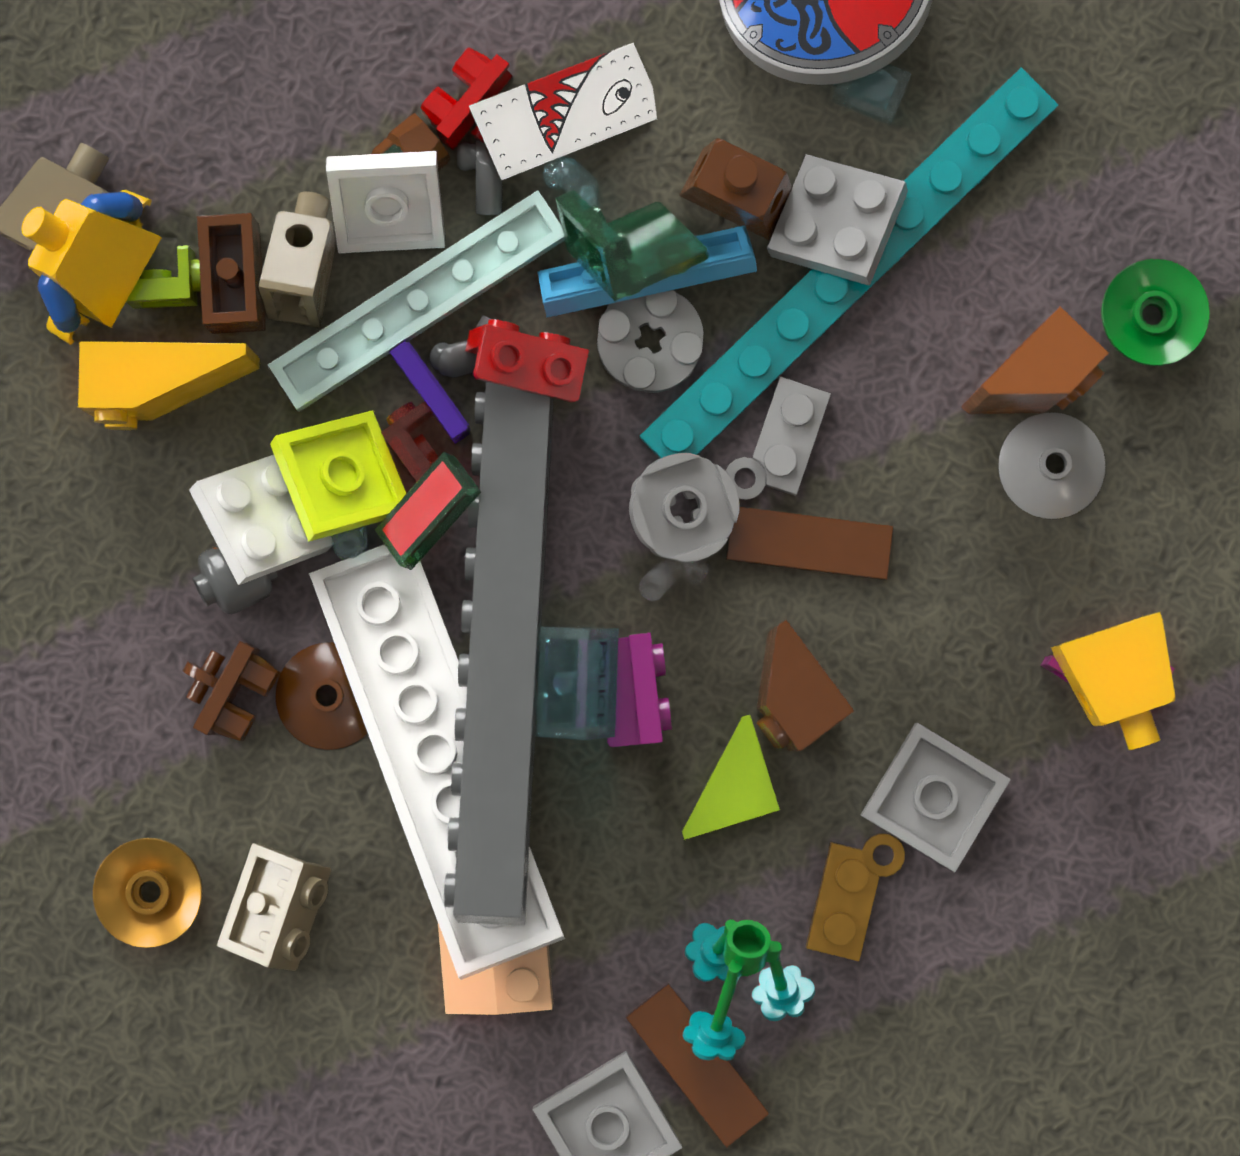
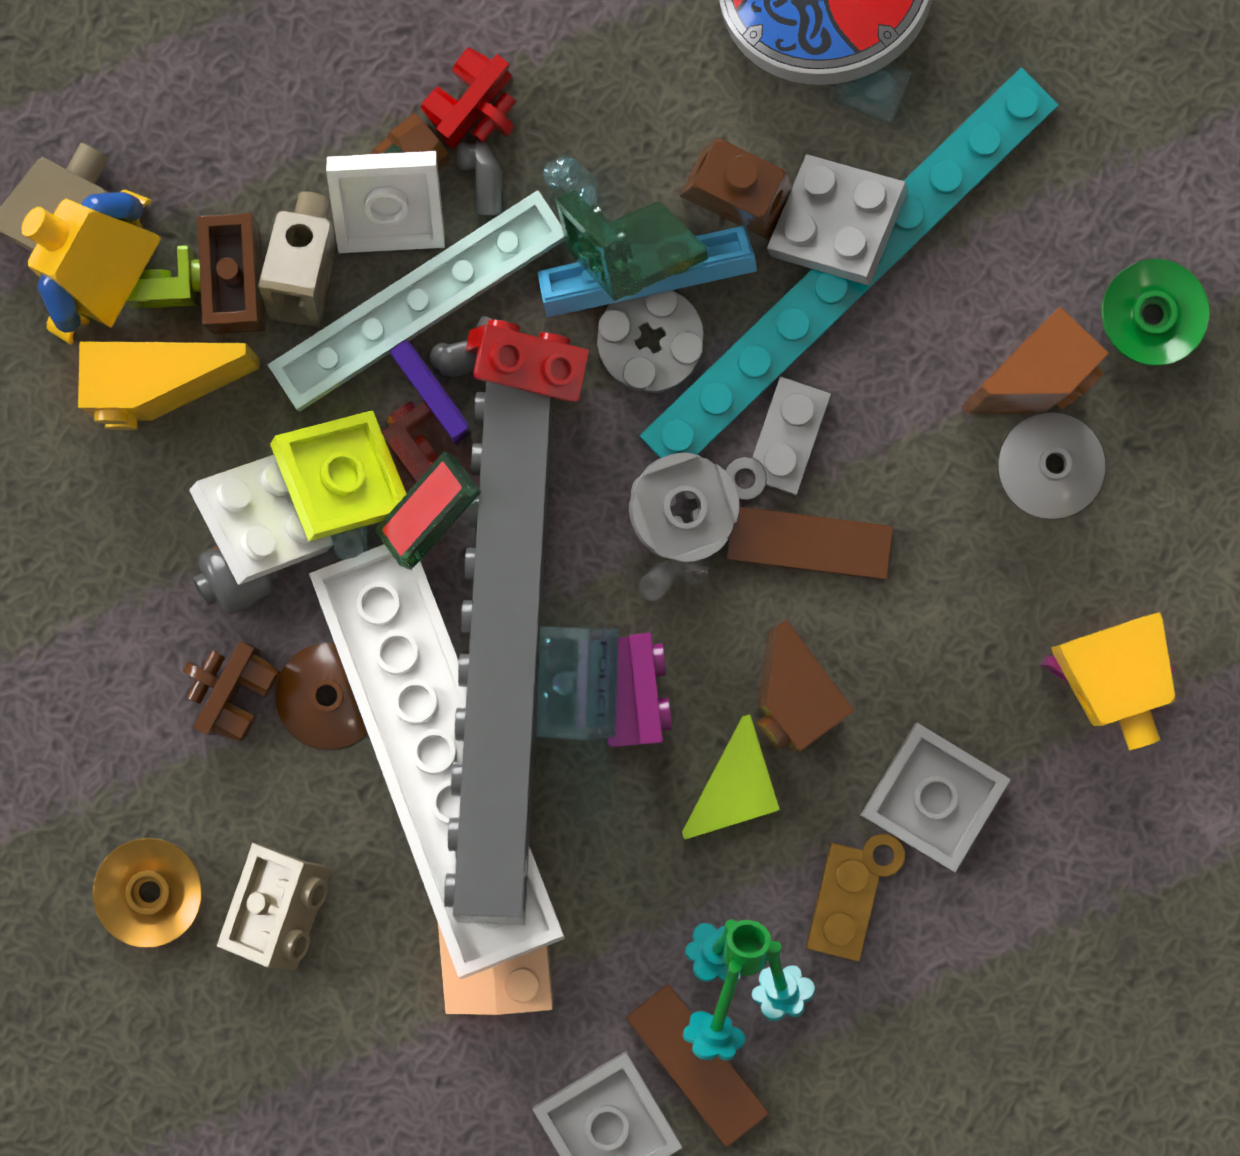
white sticker [469,43,657,180] -> none

